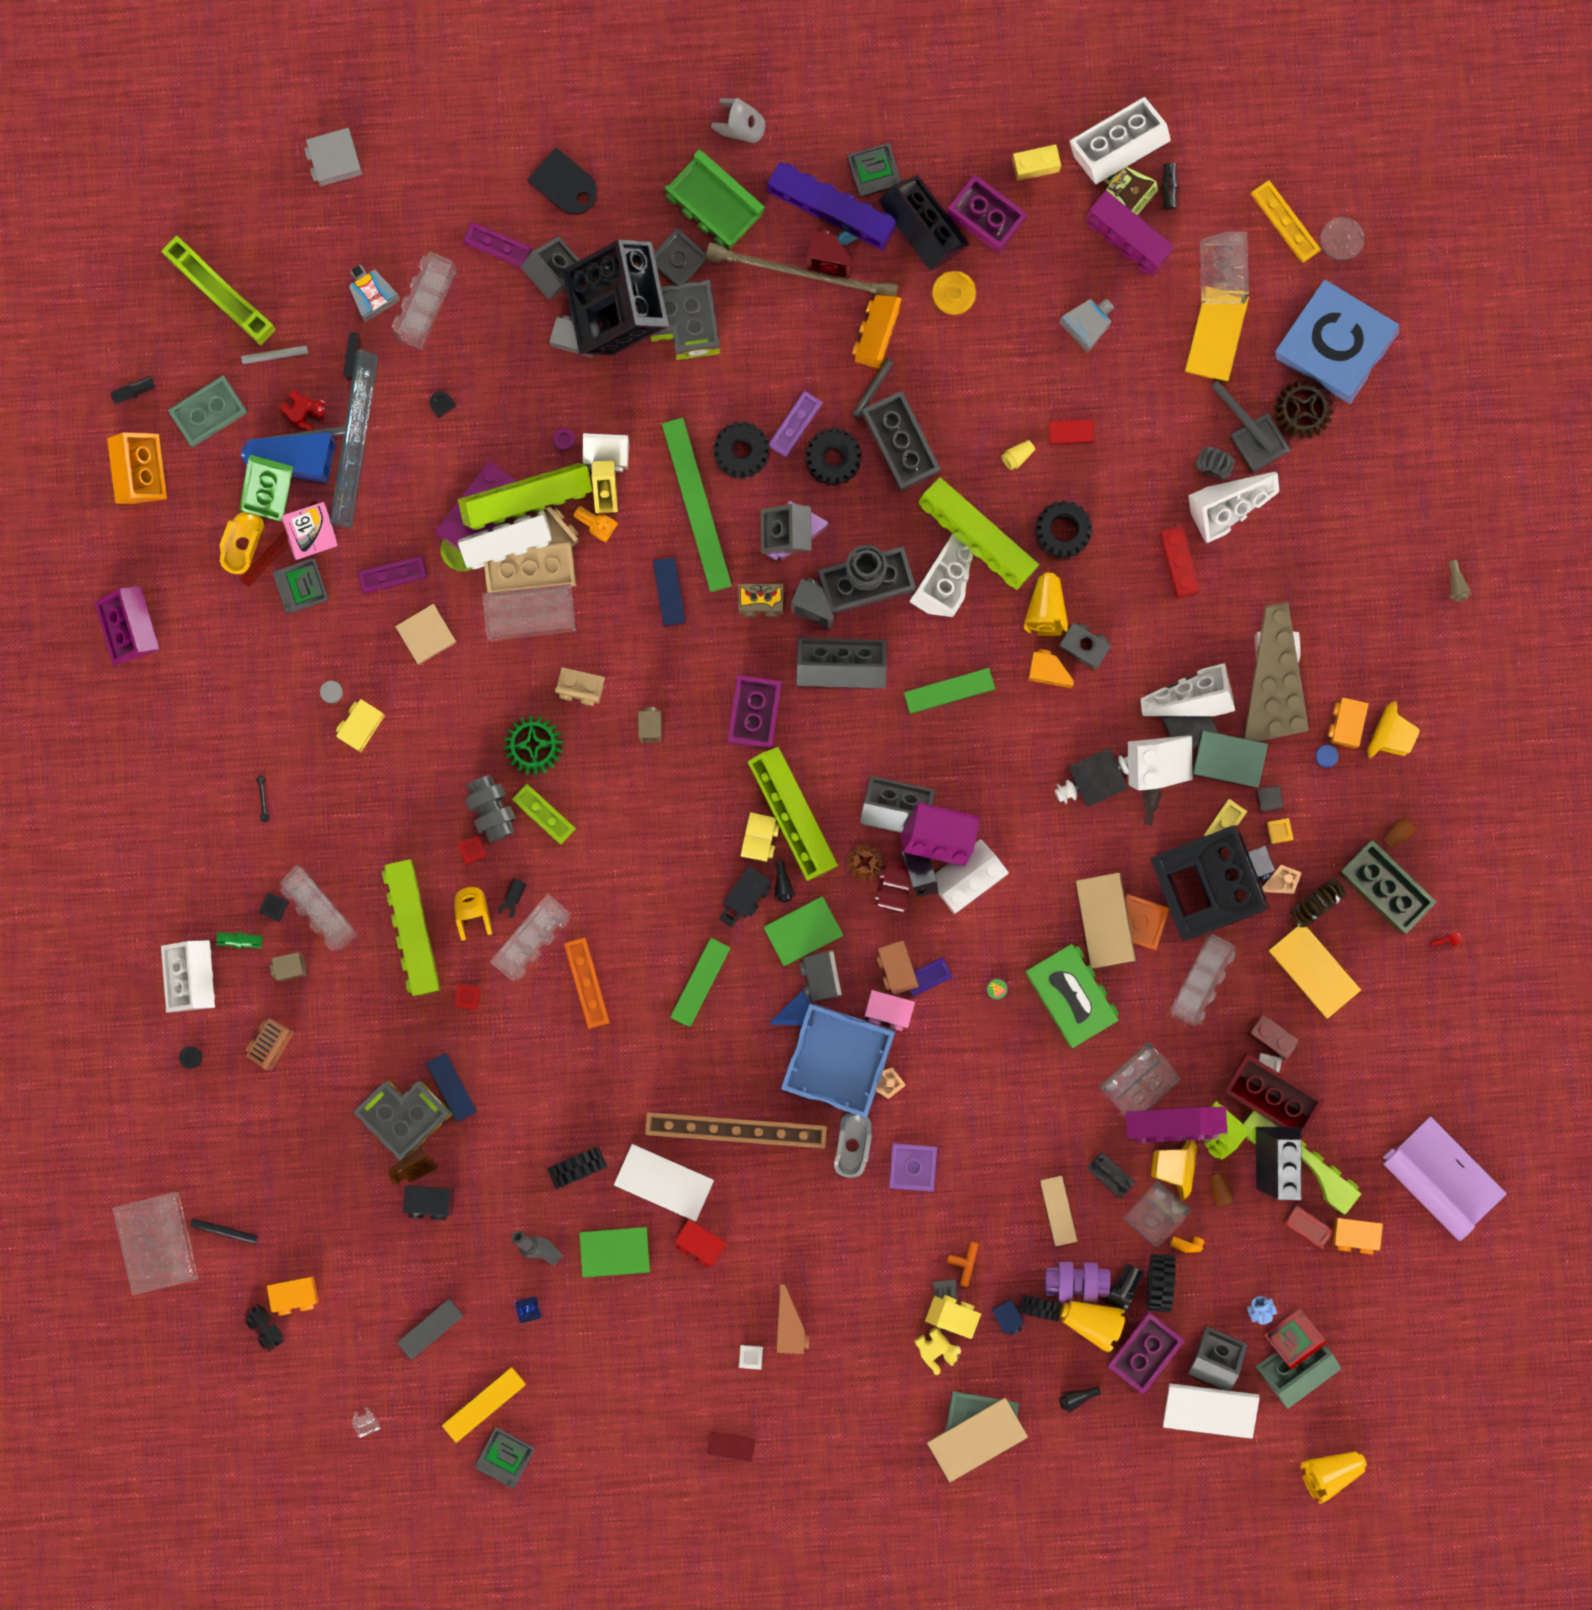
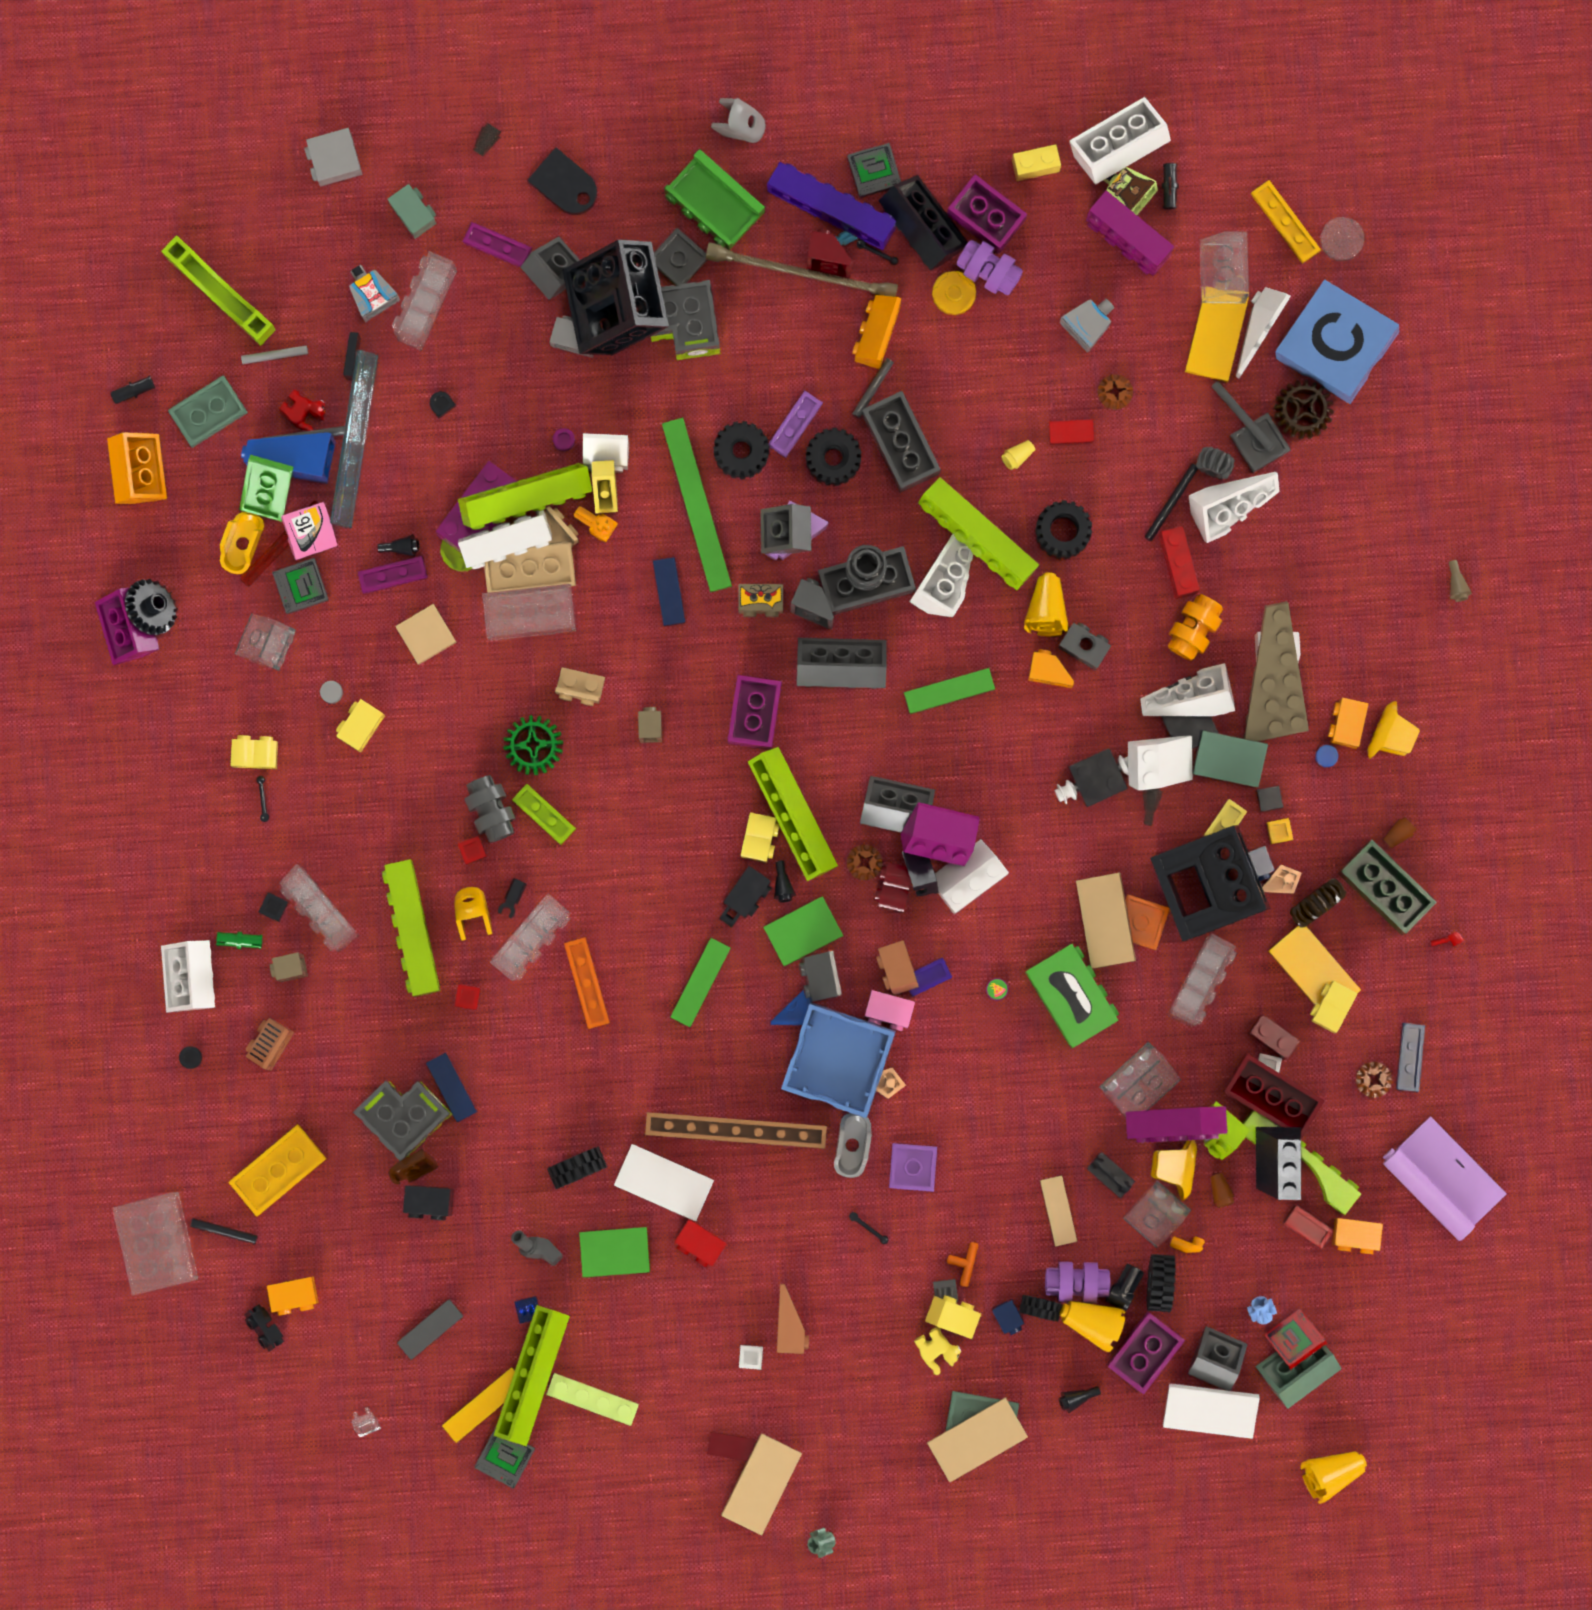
none -> black gear [125,579,178,635]
none -> yellow tile [228,1124,327,1217]
none -> light yellow brick [231,735,278,769]
none -> clear slope [235,613,296,671]
none -> black cone [378,534,420,556]
none -> sand green brick [387,184,436,239]
none -> clear smoke cone [473,123,501,157]
none -> lime brick [493,1305,570,1446]
none -> yellowish green plate [546,1373,639,1426]
none -> tan tile [721,1433,802,1535]
none -> sand green gear [808,1528,836,1558]
none -> black hinge [849,1212,889,1244]
none -> black hinge [857,240,899,265]
none -> medium lavender piece [957,240,1023,295]
none -> dark orange gear [1098,374,1133,409]
none -> black bar [1144,463,1198,541]
none -> light orange piece [1168,594,1223,661]
none -> white wedge [1235,287,1291,378]
none -> light yellow brick [1310,981,1358,1034]
none -> dark orange gear [1356,1062,1392,1098]
none -> tile [1396,1023,1425,1092]

